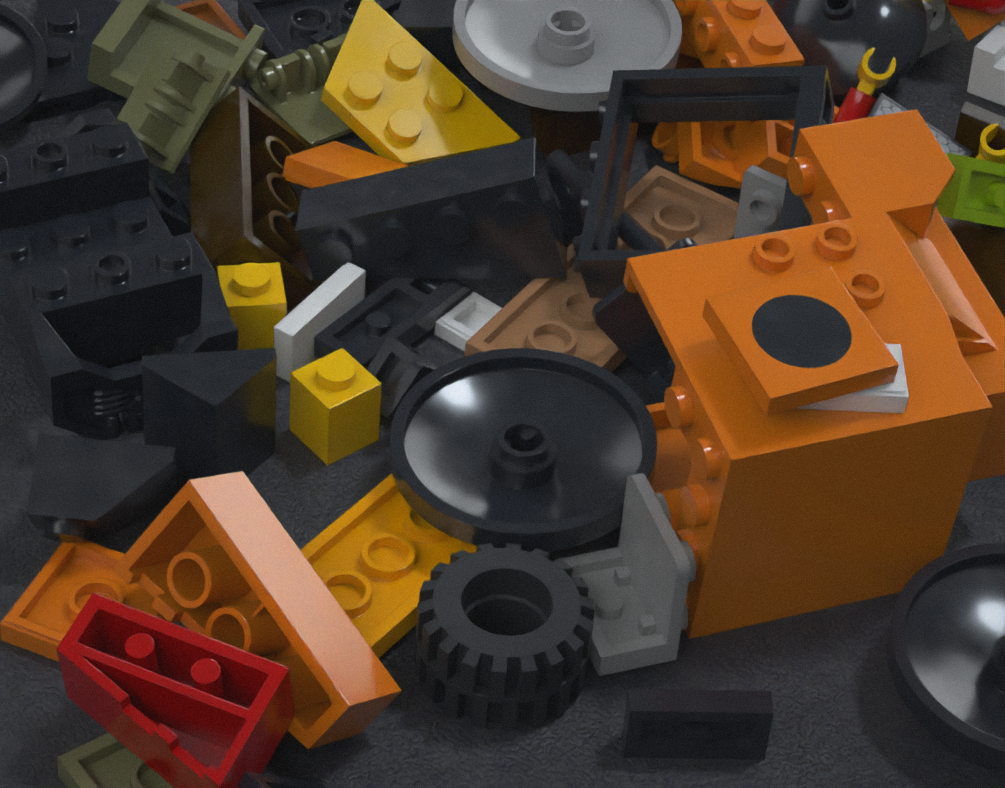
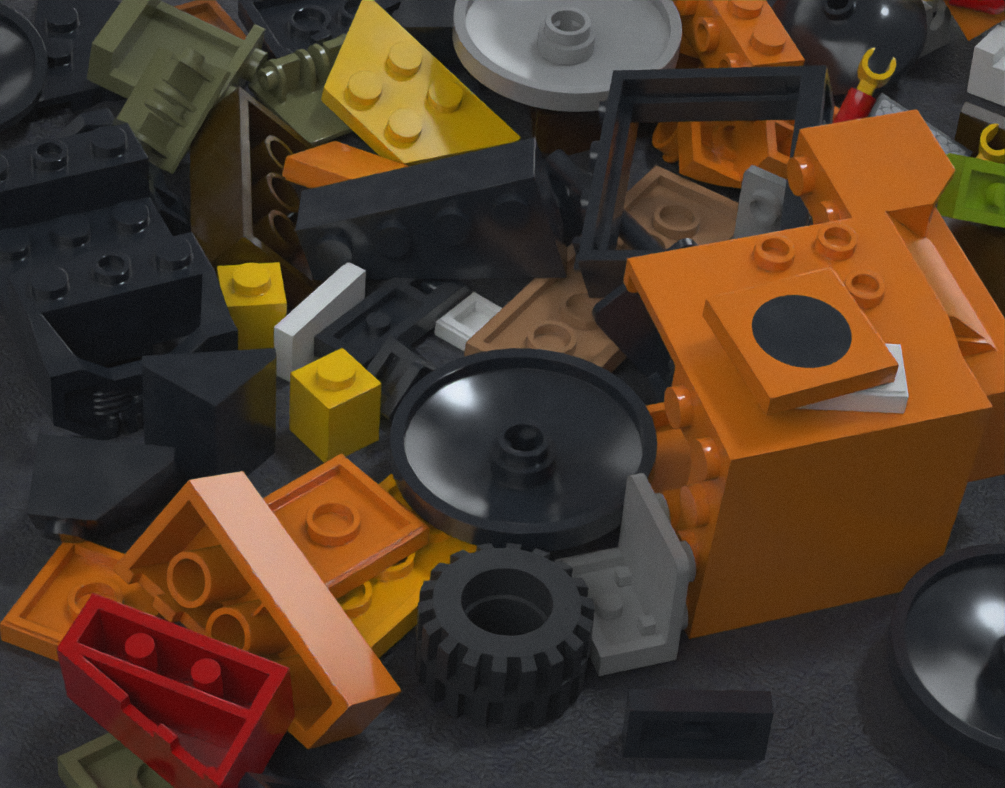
none -> orange tile [263,453,429,599]

